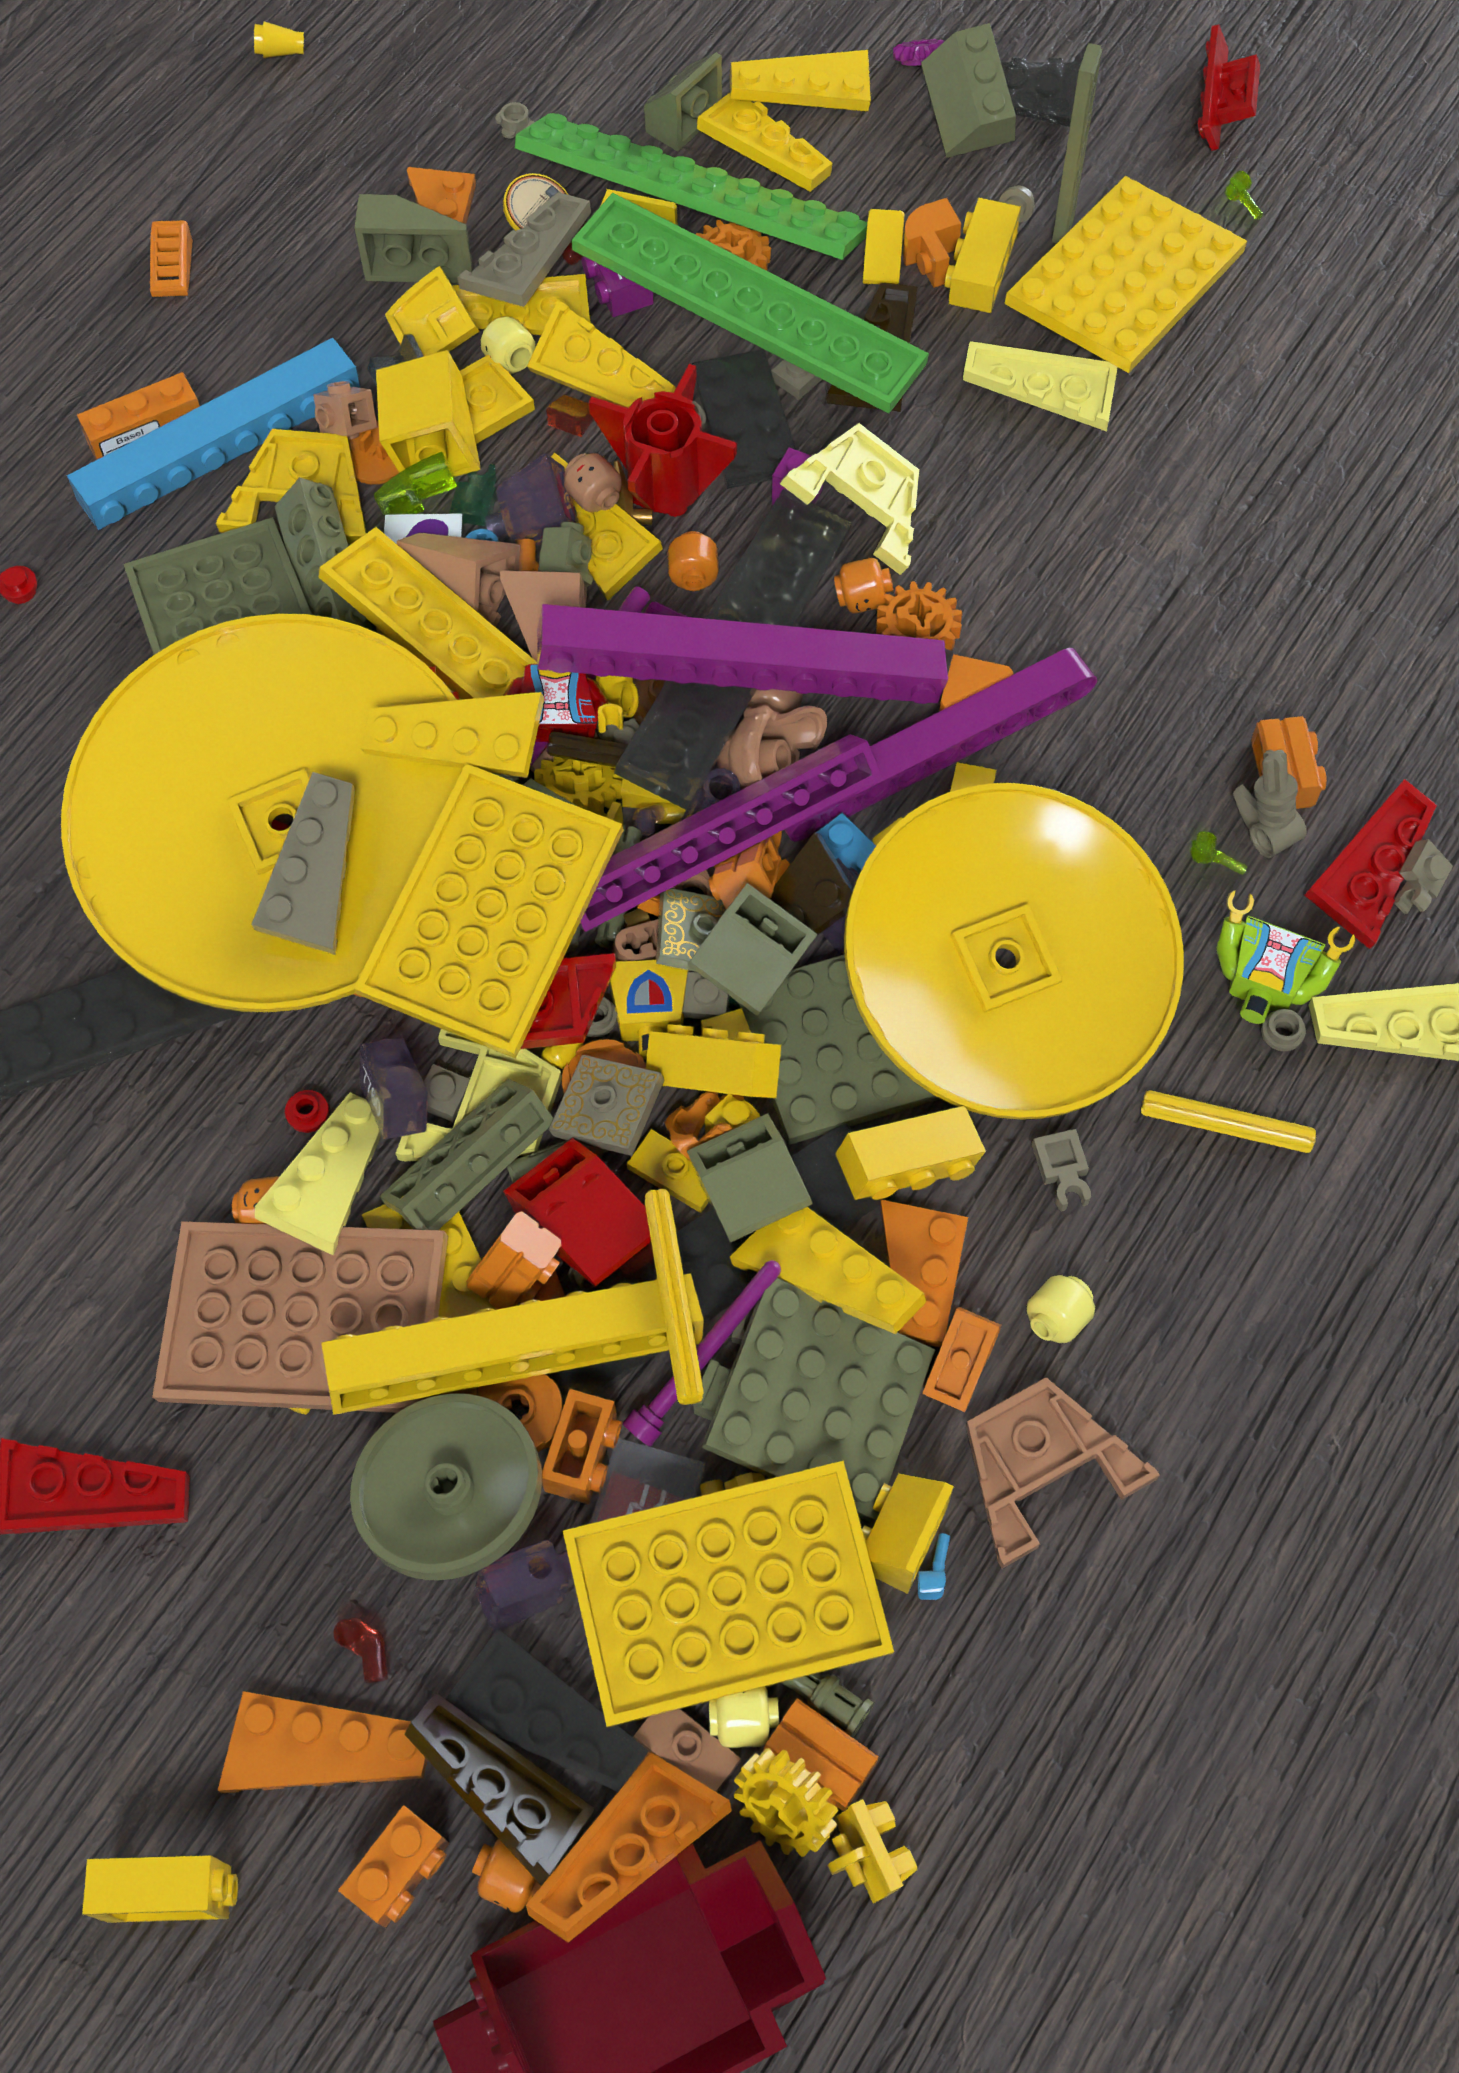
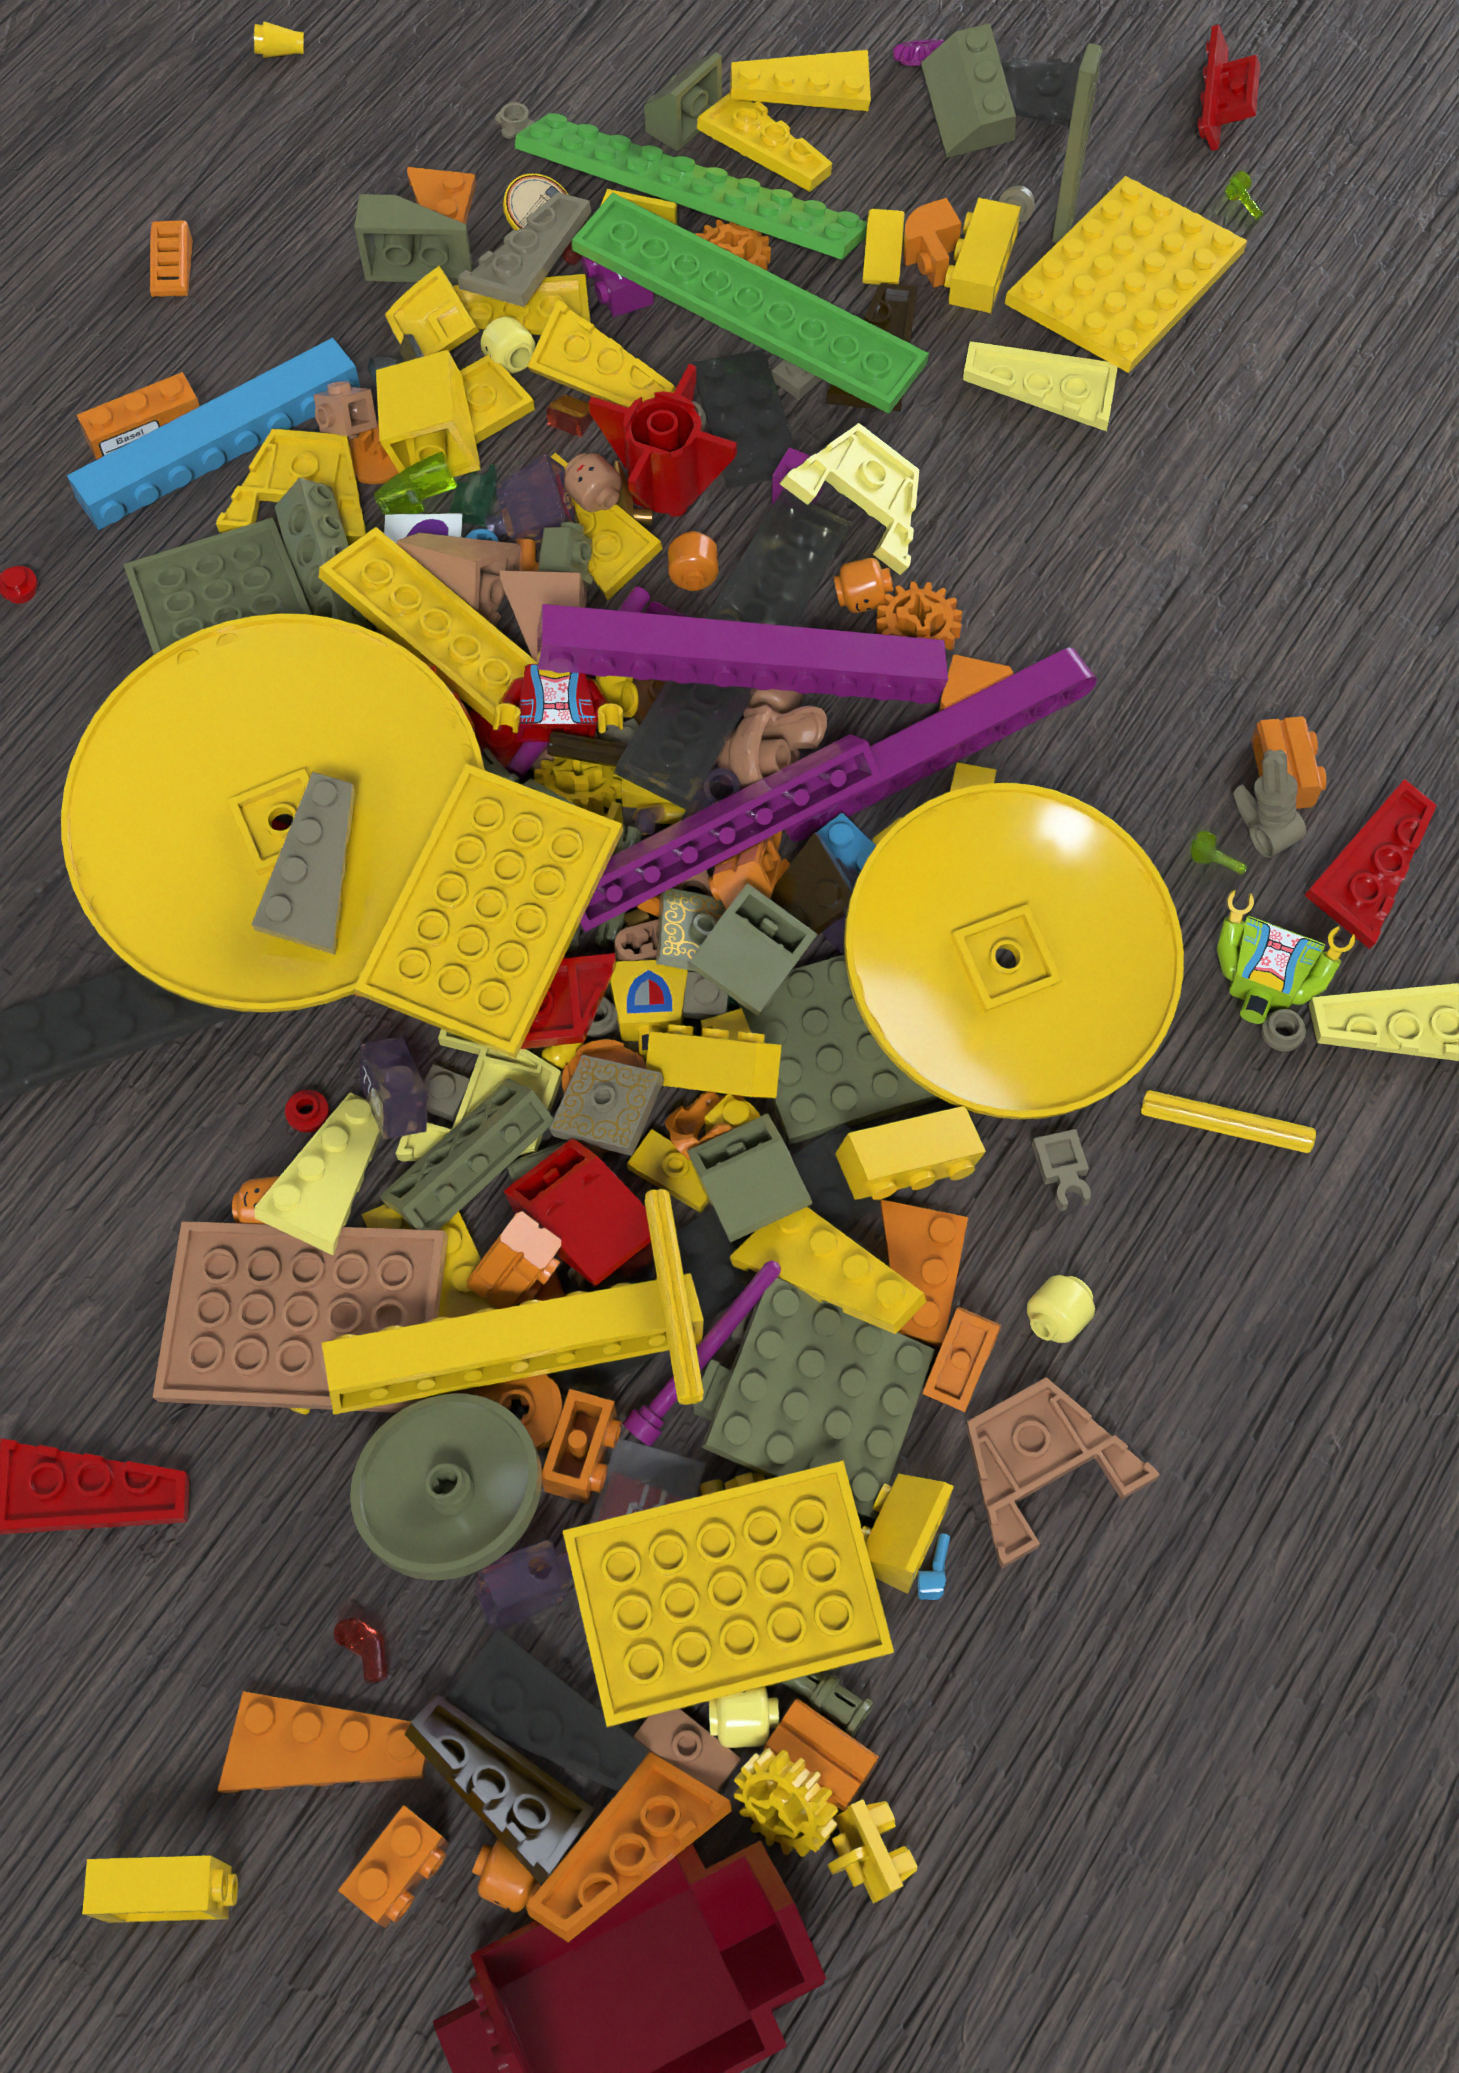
yellow wing [361,692,544,778] -> none
dark tan plate [1394,839,1453,914] -> none

